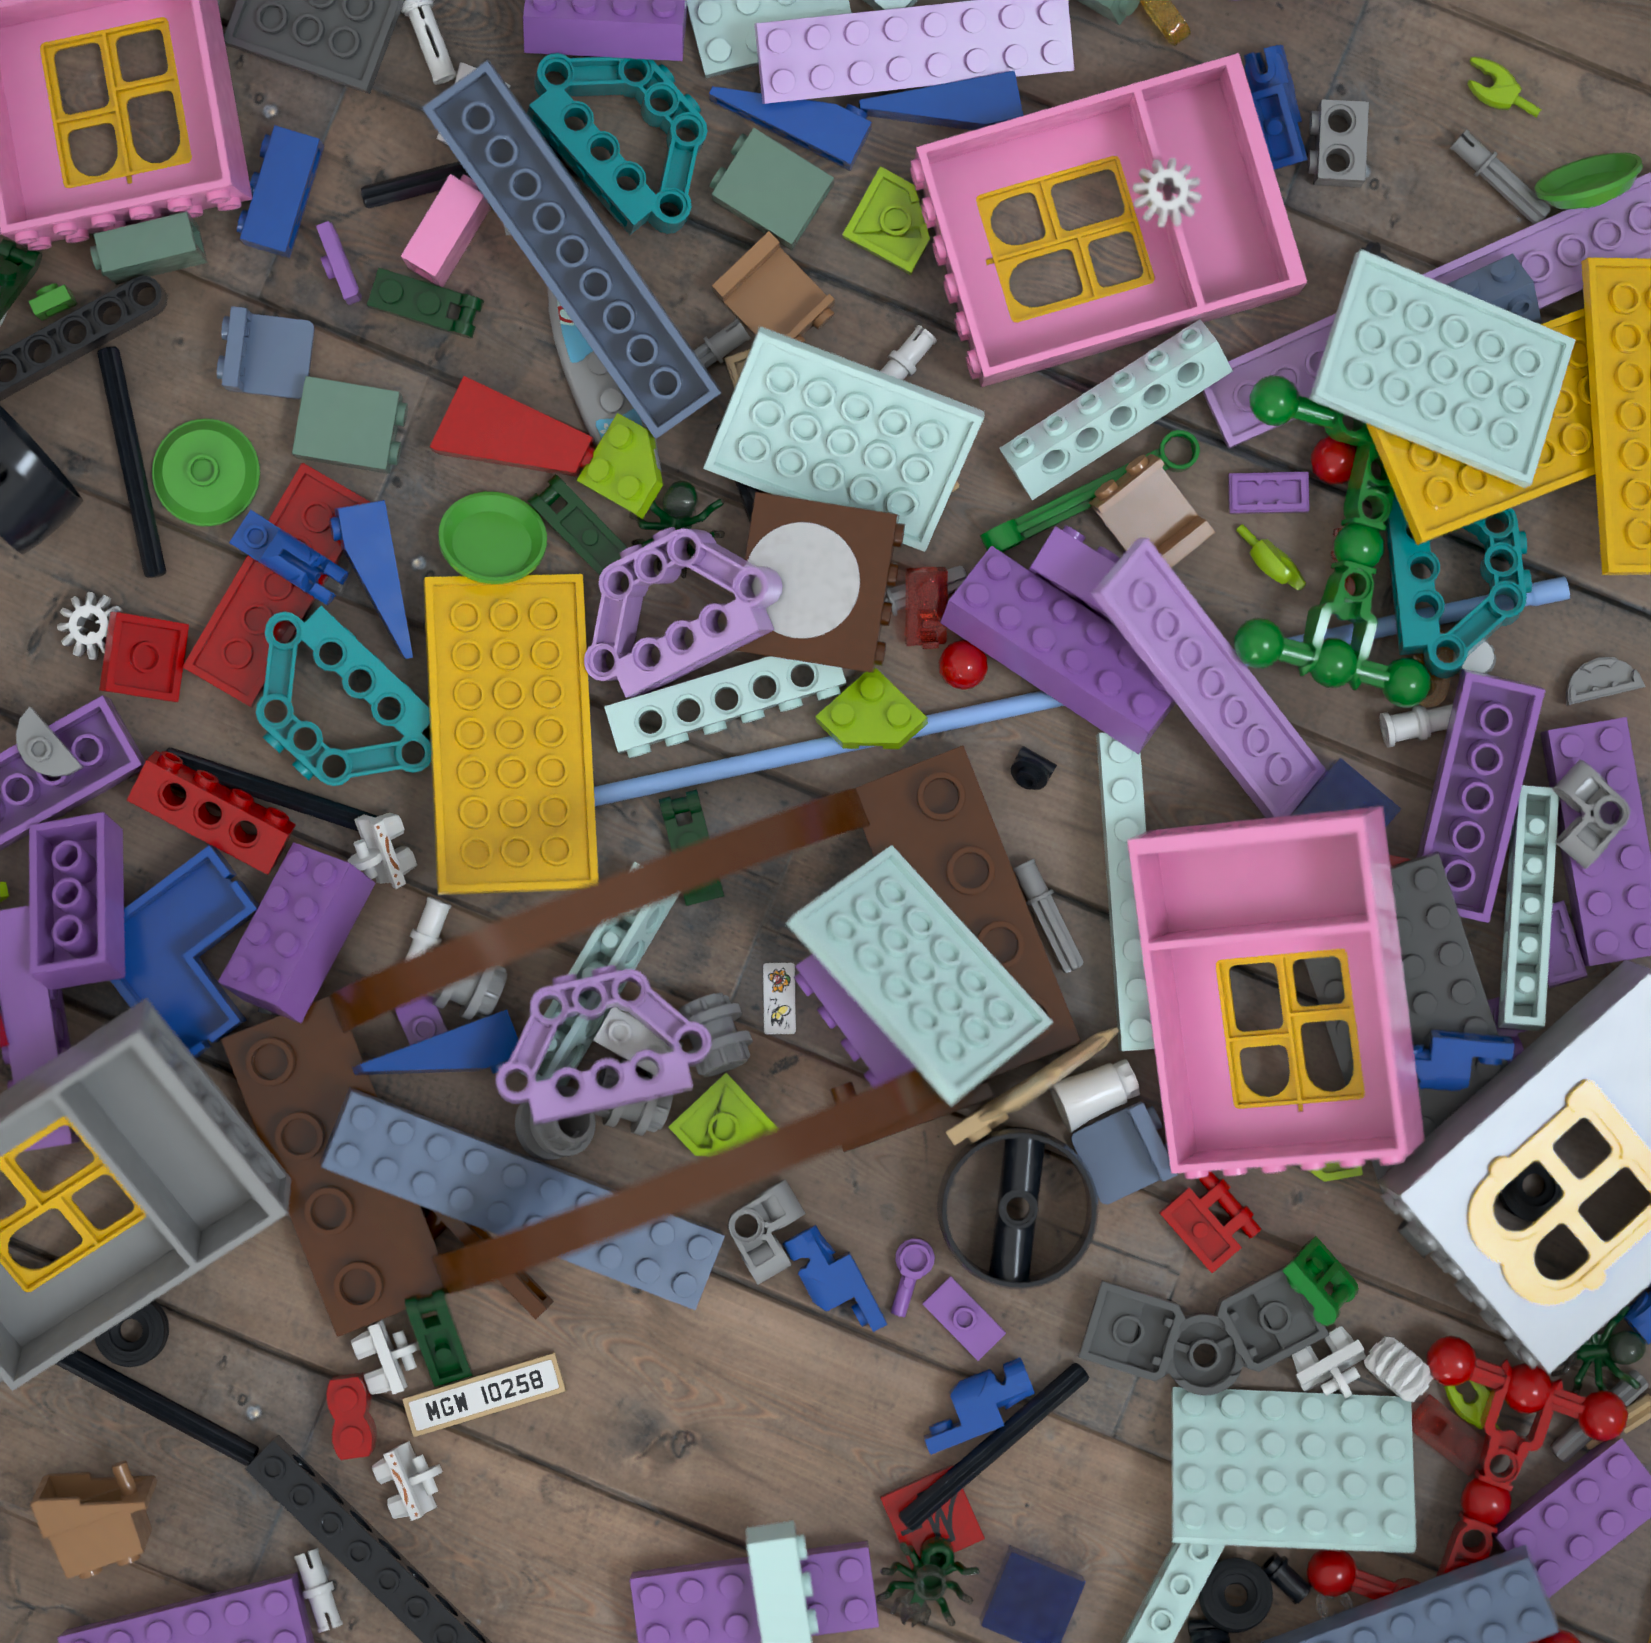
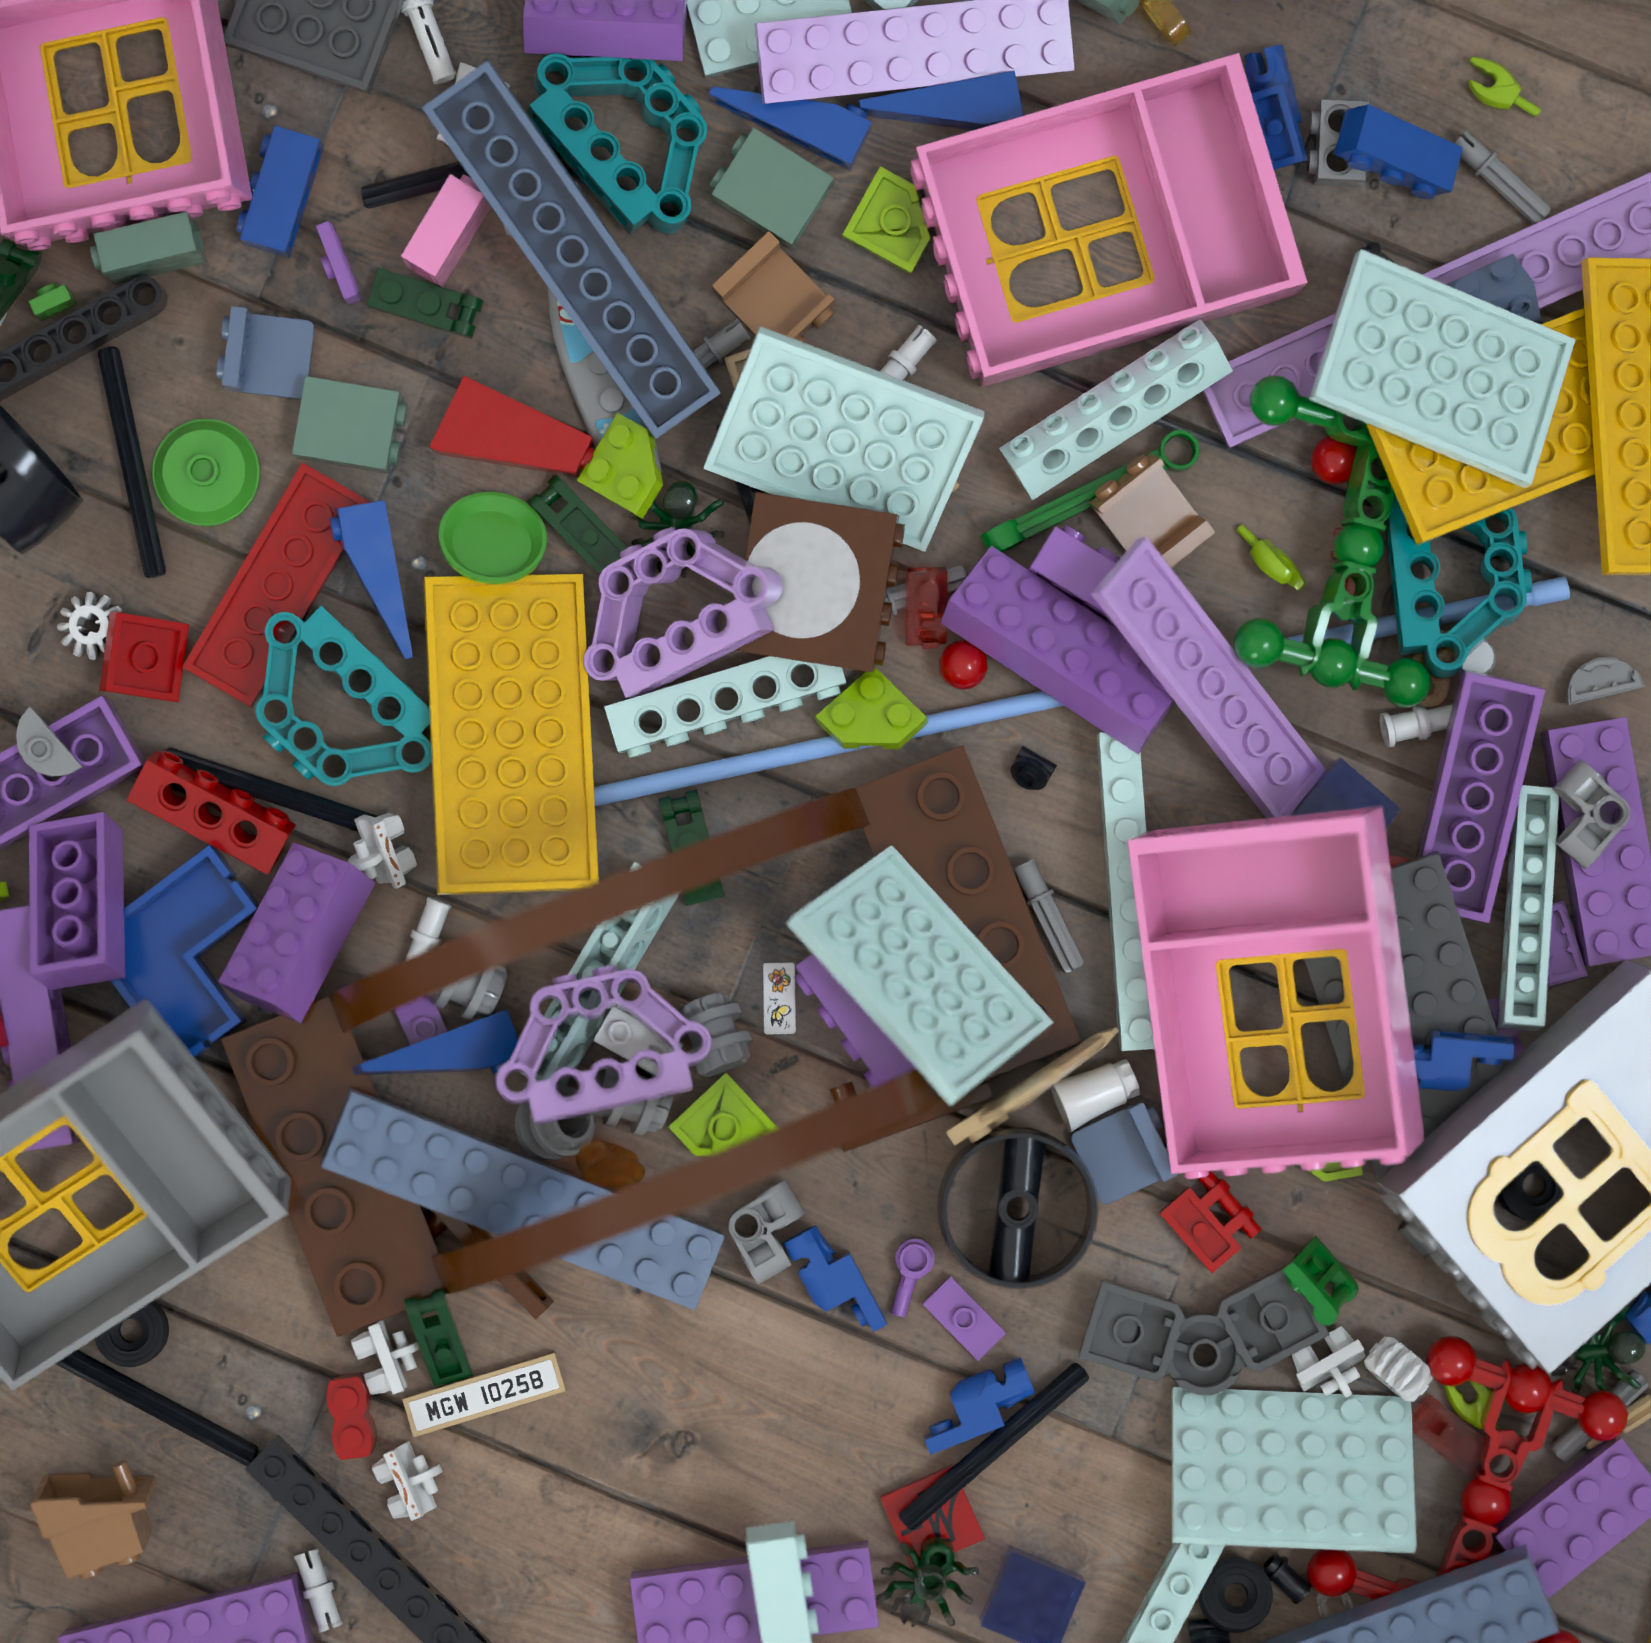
blue plate [229,510,349,606] -> none
white gear [1132,158,1201,228] -> none
medium lavender plate [1228,472,1309,514] -> none
bright green piece [1535,153,1643,209] -> none
none -> clear orange piece [575,1140,645,1191]
none -> blue brick [1334,104,1463,199]

